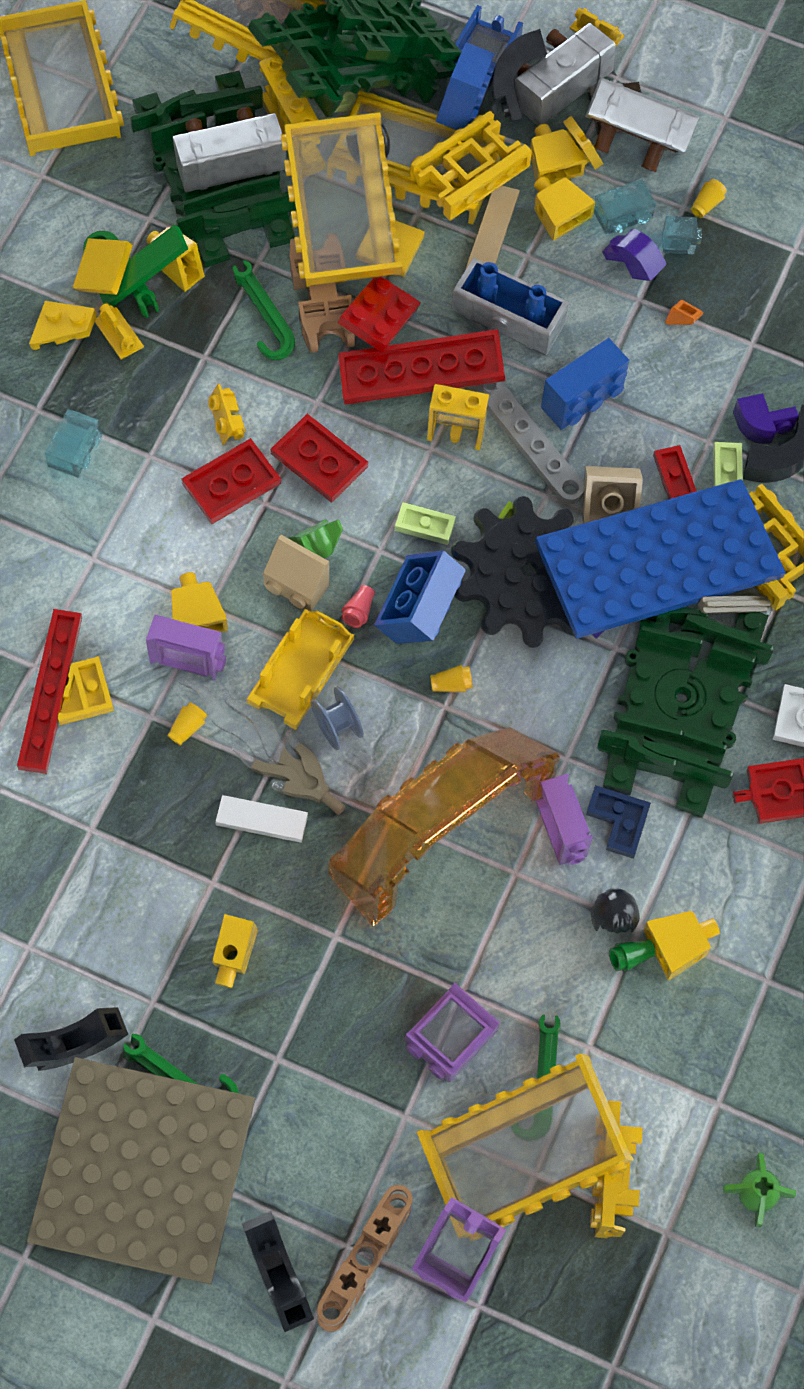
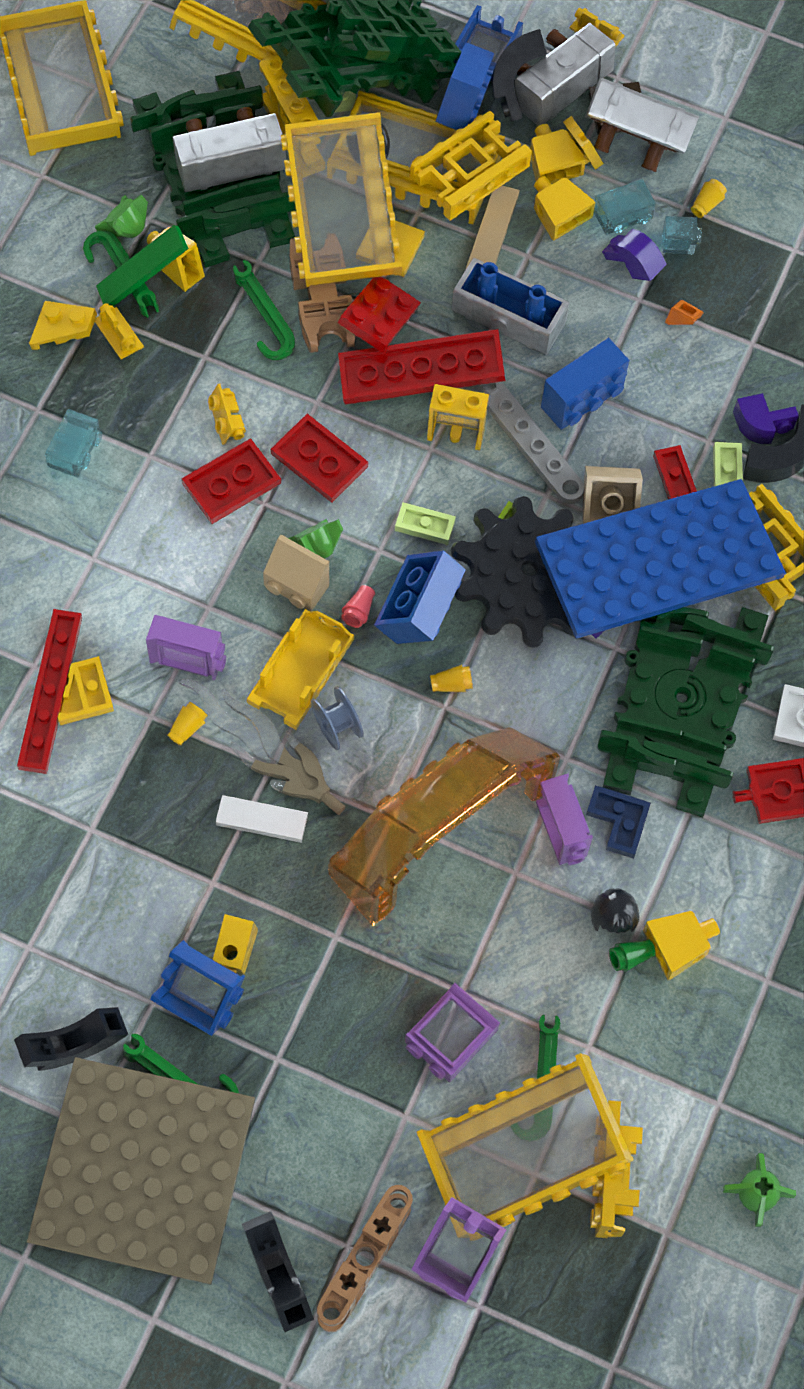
yellow tile [72,239,133,295] -> none
yellow torso [171,572,228,632] -> none
dark tan axle [698,596,771,613] -> none
none -> bright green piece [95,195,148,238]
none -> blue window [150,940,245,1036]

